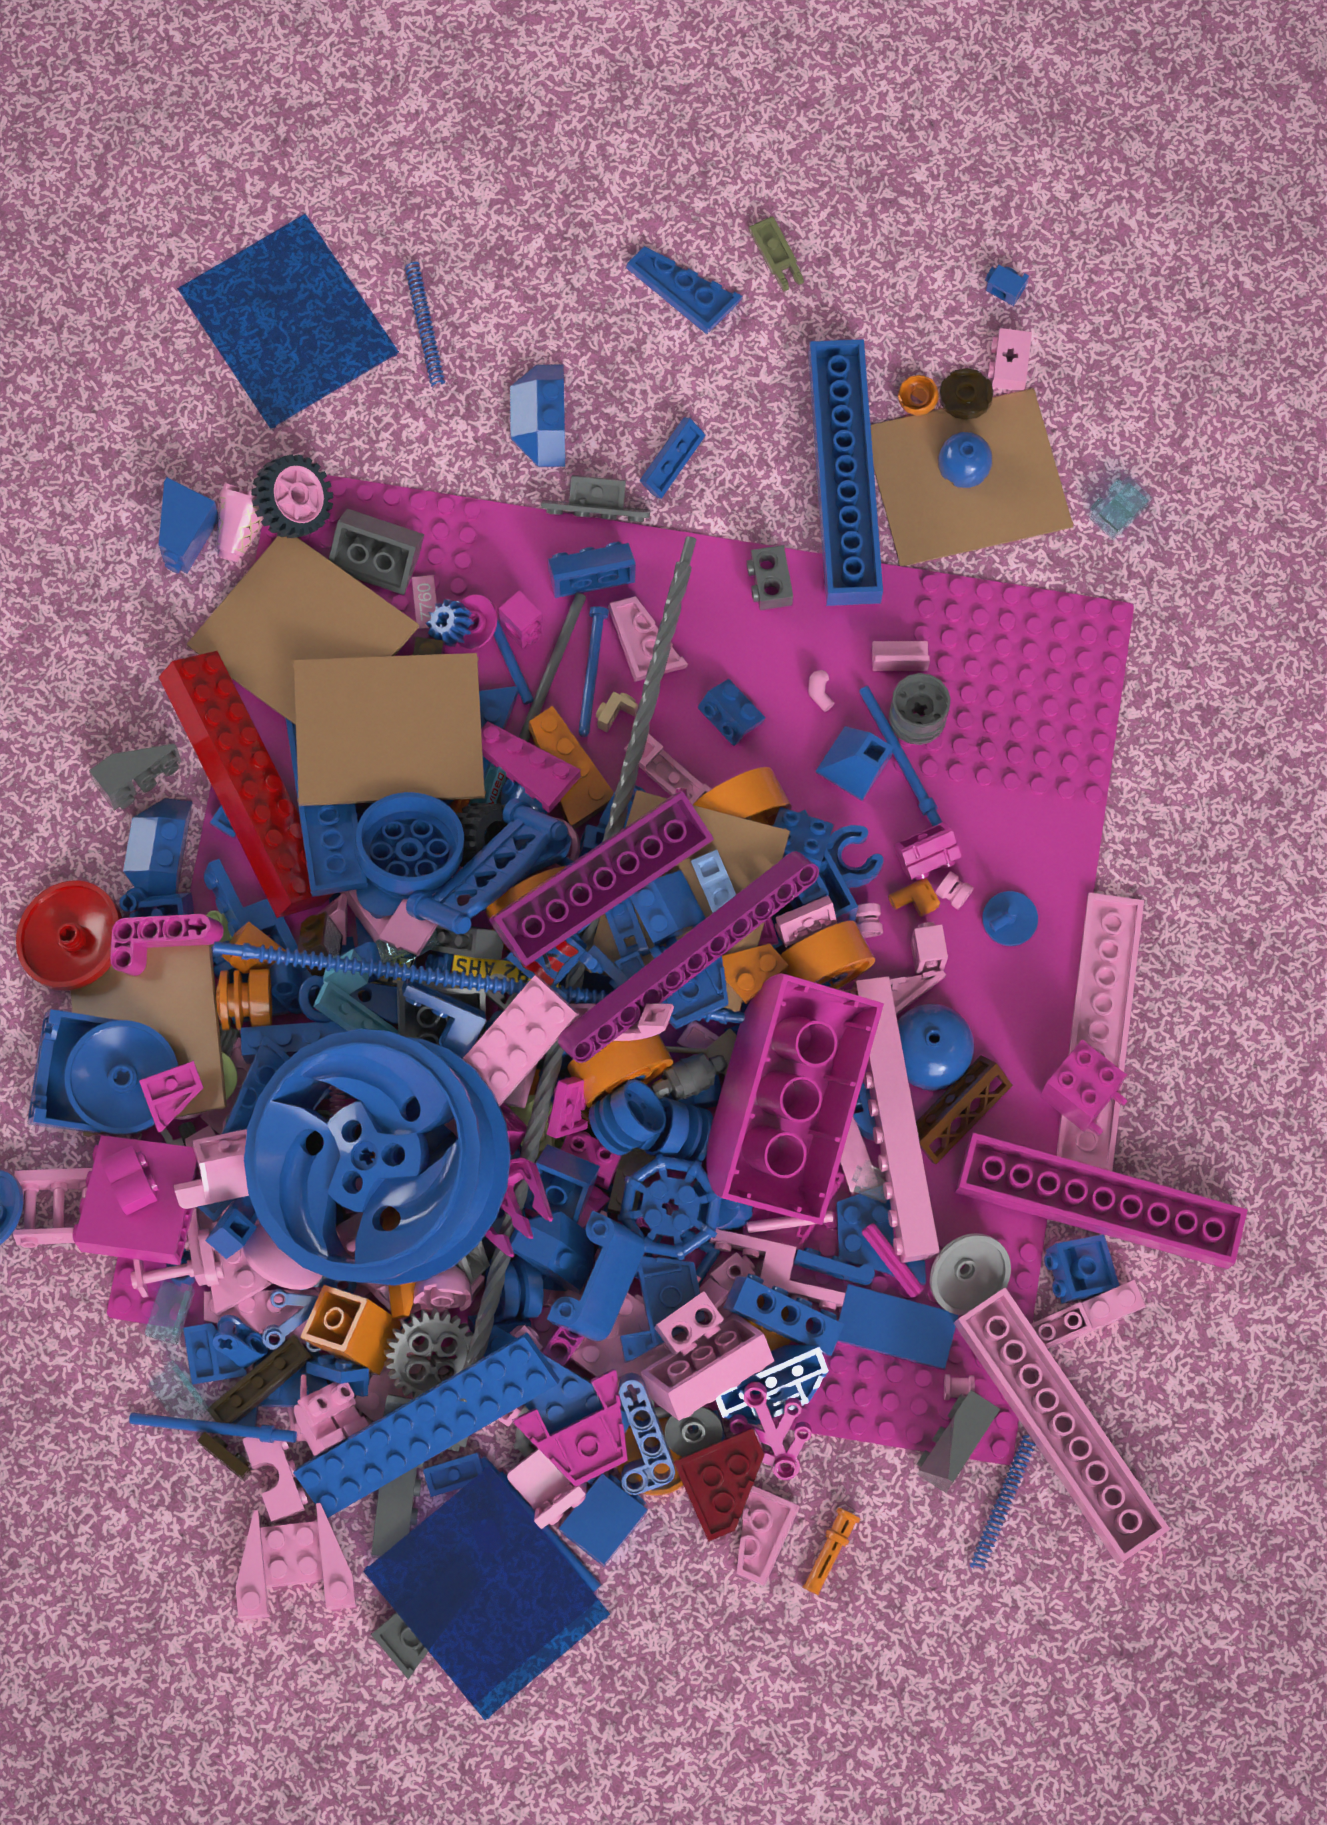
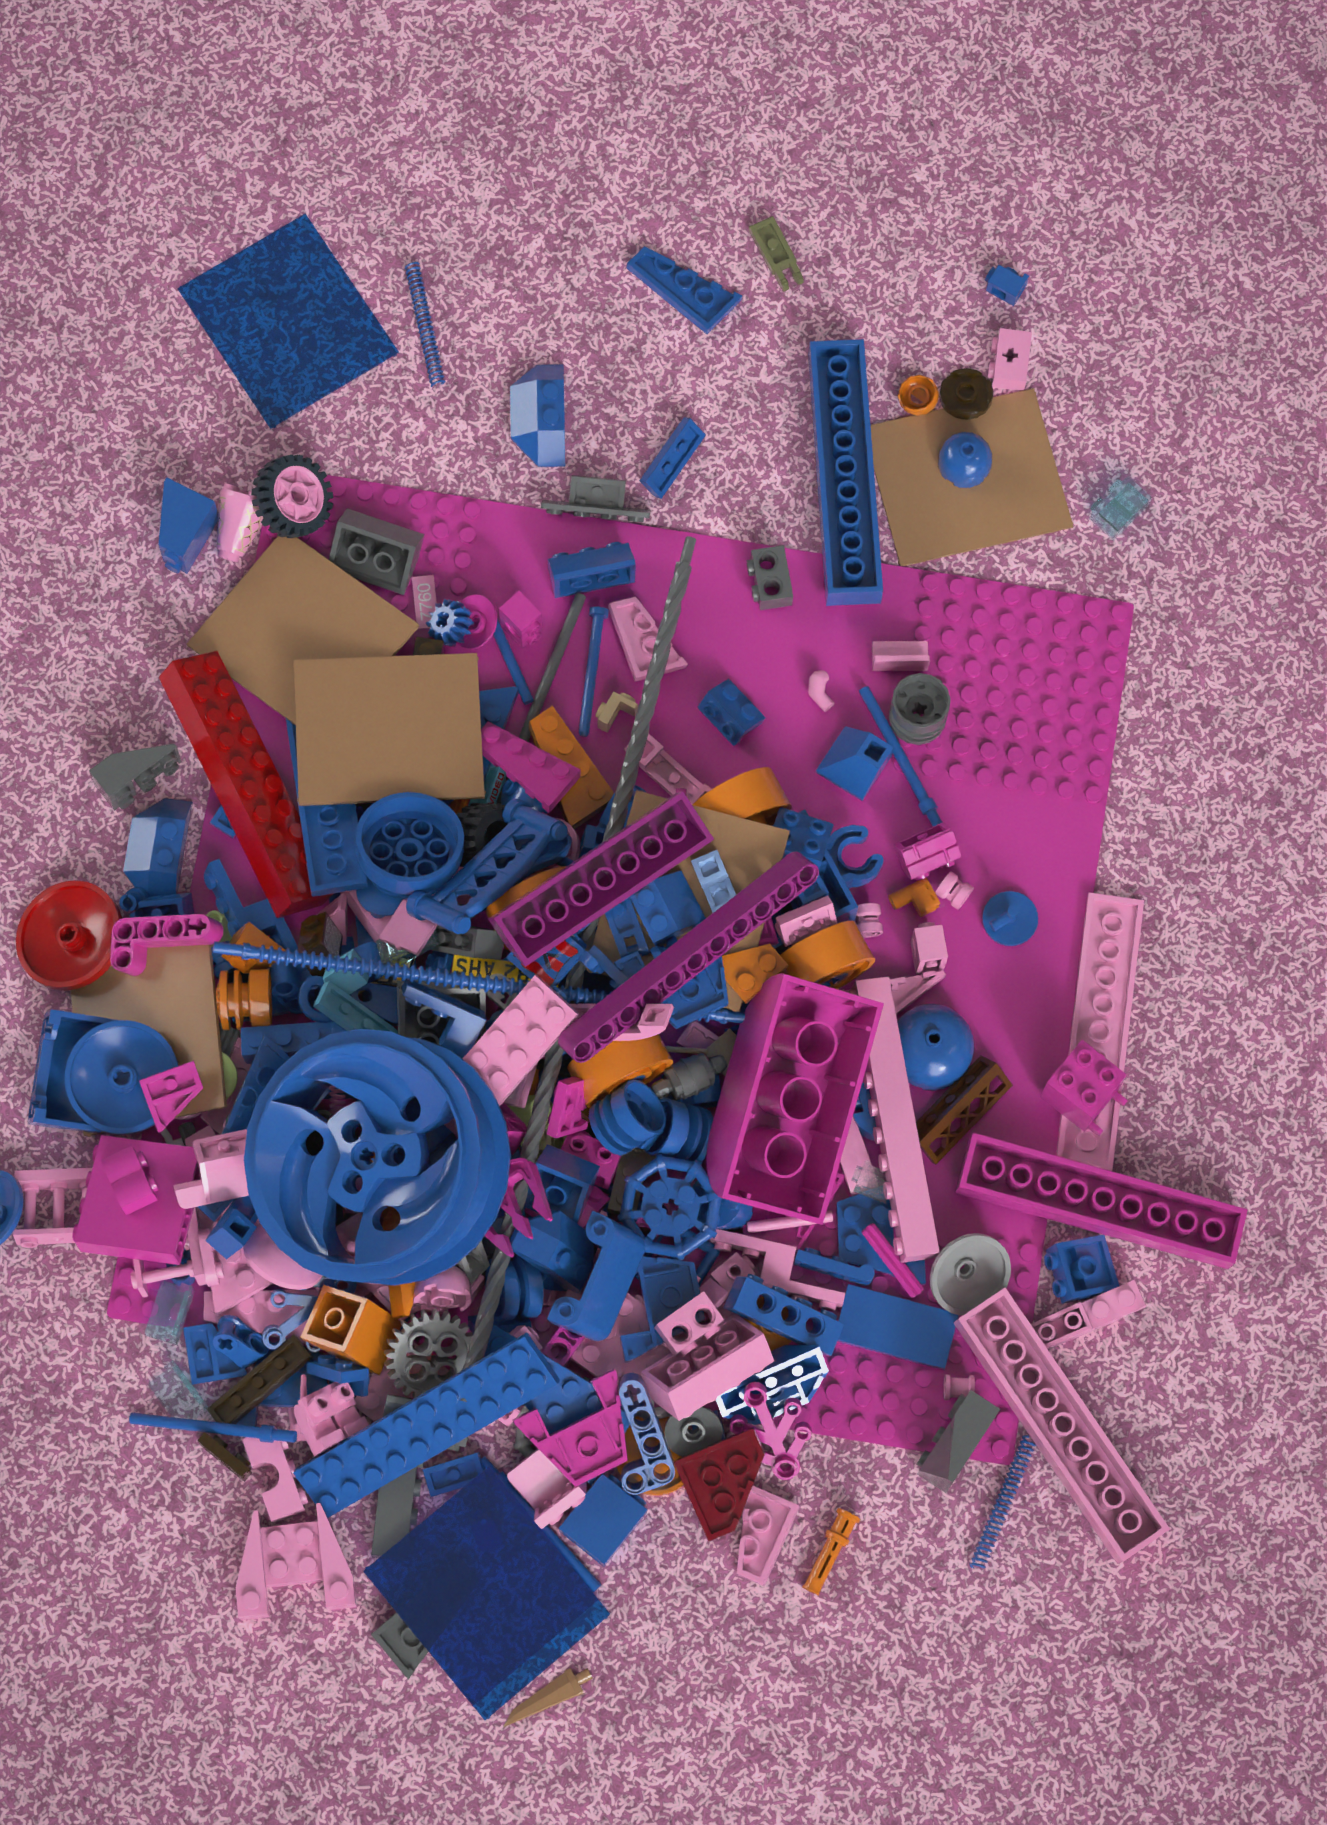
none -> medium nougat bar [503,1668,593,1727]

